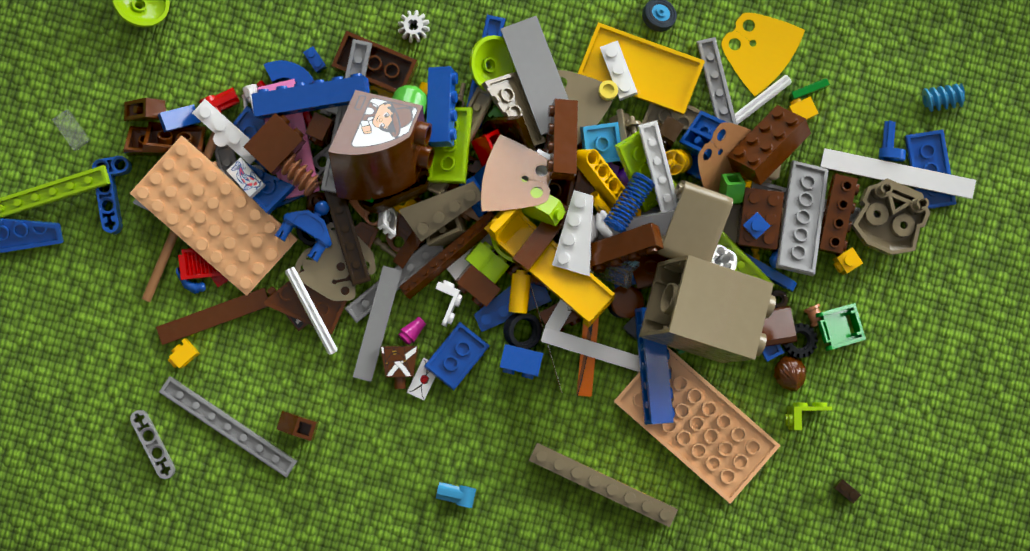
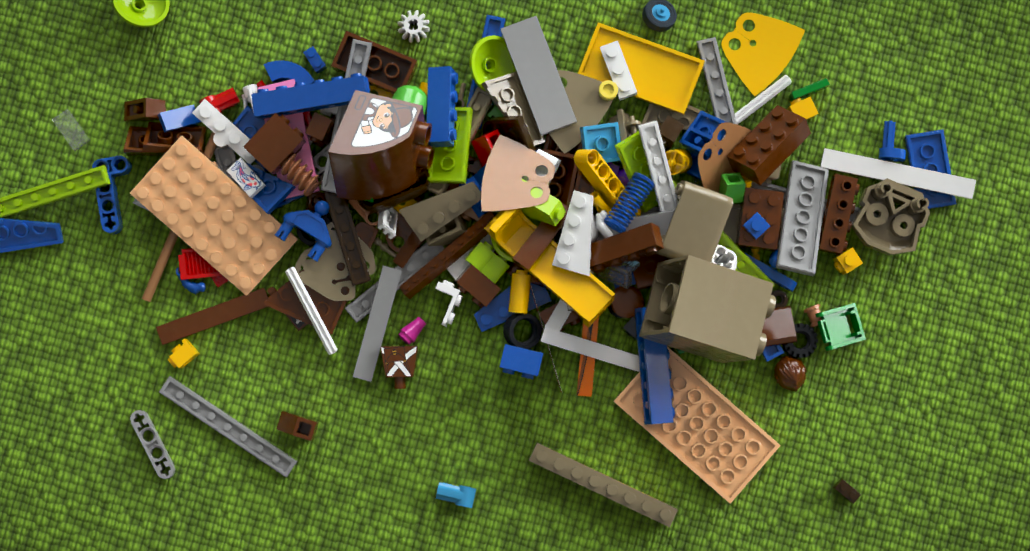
white tile [407,358,436,401] -> none
blue tile [424,322,490,391] -> none
reddish brown brick [547,99,578,181] -> none
lime bracket [784,402,832,430] -> none
dark azure piece [922,83,965,112] -> none

